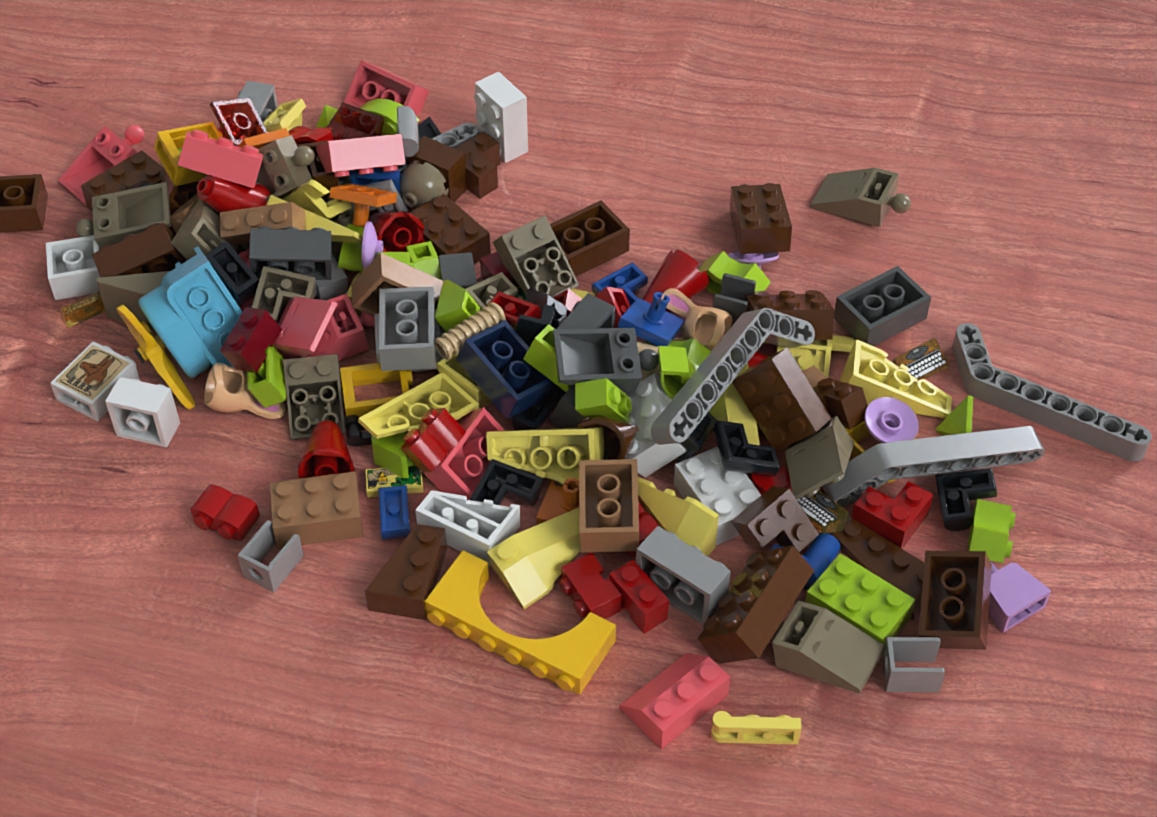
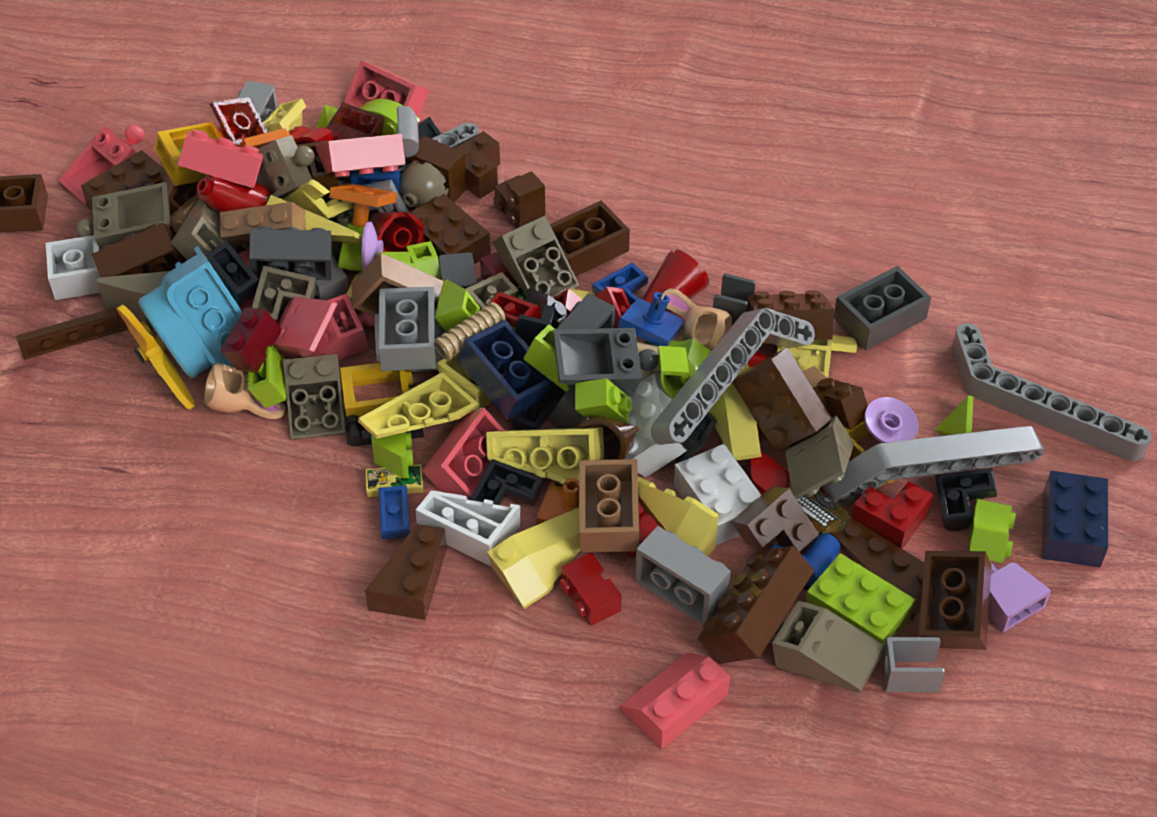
brick [50,341,140,421] -> none
clear yellow slope [60,291,106,328] -> none
white brick [105,377,180,448] -> none
red brick [190,484,260,541] -> none
light grey piece [238,520,303,593] -> none
medium nougat brick [270,472,363,549] -> none
red cone [298,421,355,479] -> none
red brick [400,408,466,472] -> none
yellow arch [424,550,616,695] -> none
white brick [474,72,528,163] -> none
red brick [609,560,669,634] -> none
lime brick [698,251,771,295] -> none
light yellow plate [711,711,801,744] -> none
black brick [714,420,780,477] -> none
lavender dish [728,251,779,269] -> none
reddish brown brick [730,183,792,254] -> none
dark tan slope [810,168,911,227] -> none
light yellow wedge [840,340,952,418] -> none
slope [893,338,949,380] -> none
none -> reddish brown tile [16,307,128,360]
none -> reddish brown brick [493,171,546,228]
none -> dark blue brick [1042,470,1108,568]

